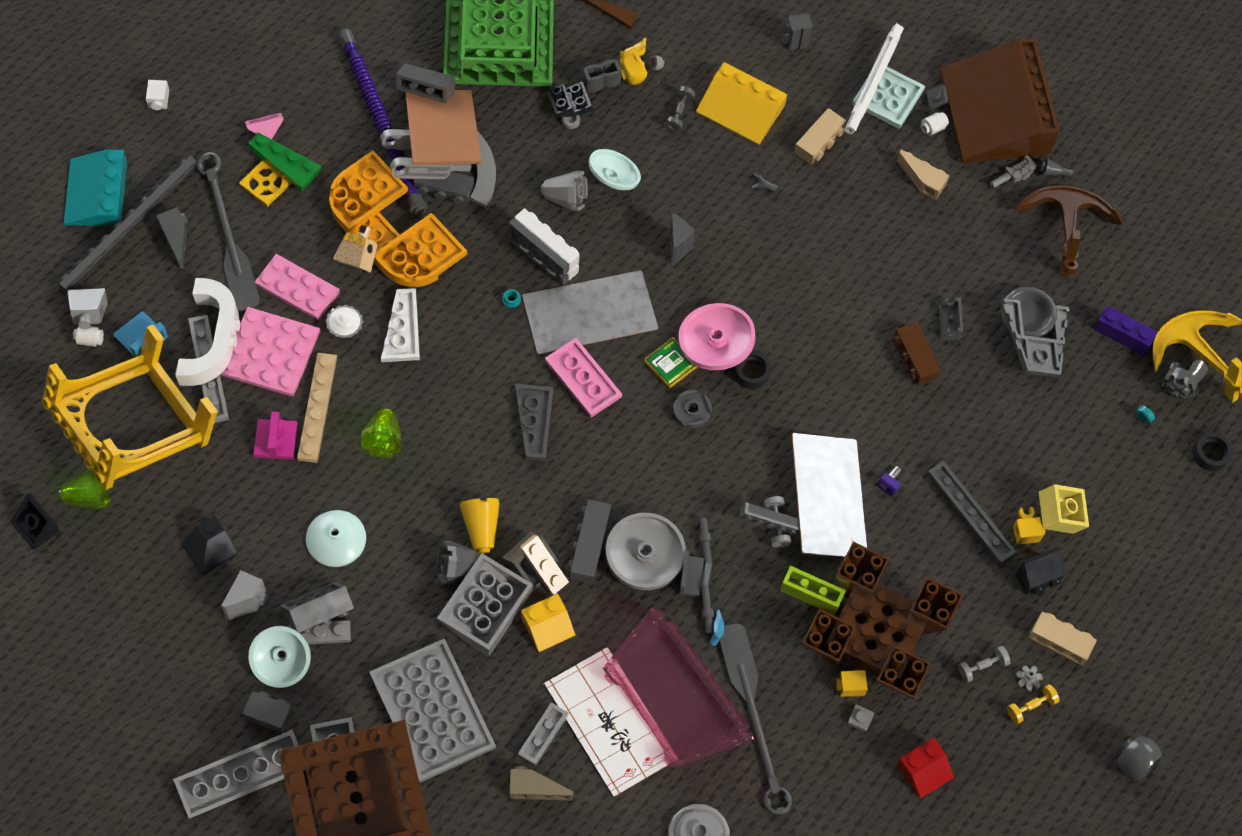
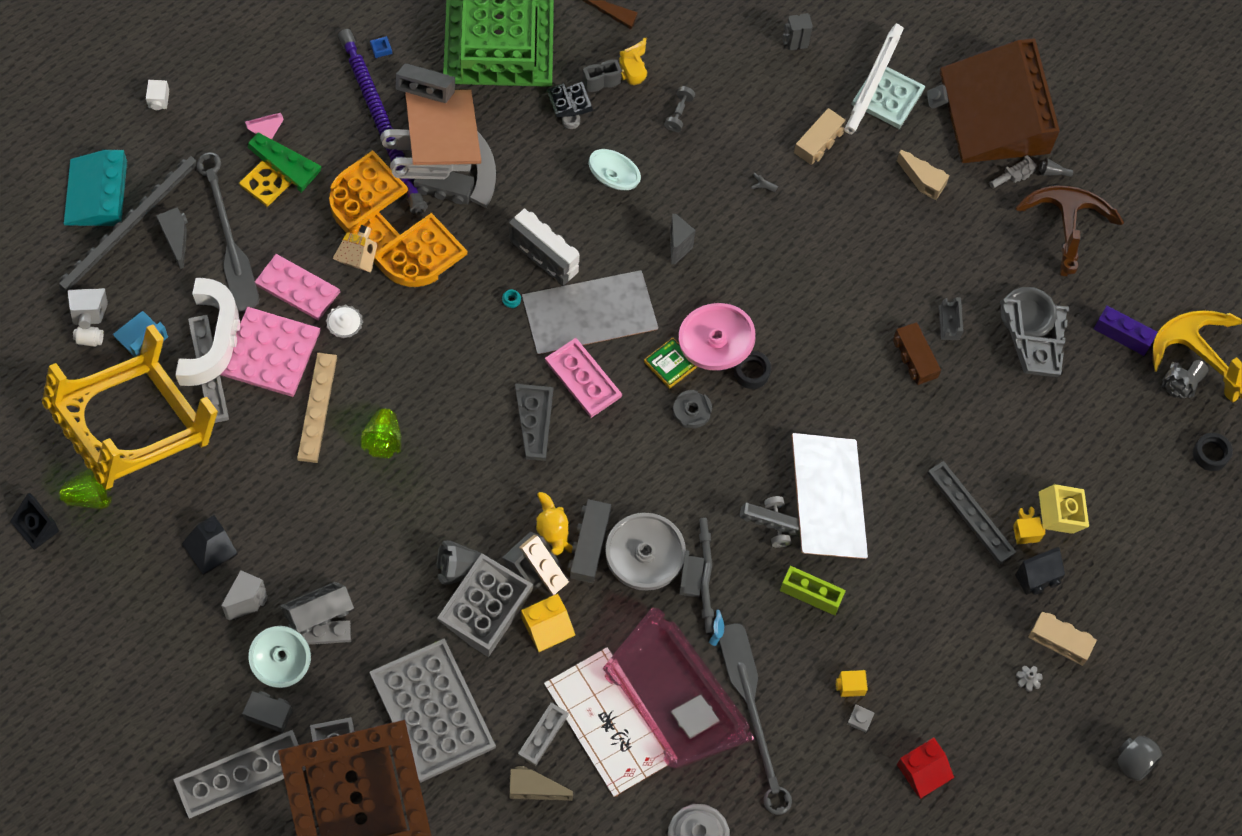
dark pink bracket [254,412,298,460] -> none
light aqua dish [306,510,366,567] -> none
white wing [381,288,420,362] -> none
yellow cone [460,498,500,554] -> none
light grey cone [541,171,588,211] -> none
light grey hinge [649,55,665,70] -> none
yellow slope [696,62,787,145] -> none
reddish brown slope [802,541,964,700] -> none
dark purple piece [876,467,901,497] -> none
white brick [921,112,949,136] -> none
light grey wheel [958,646,1010,683] -> none
yellow wheel [1007,684,1059,724] -> none
teal tile [1136,406,1155,424] -> none
none -> blue tile [370,36,392,58]
none -> yellow piece [536,492,573,555]
none -> light grey piece [671,695,720,739]

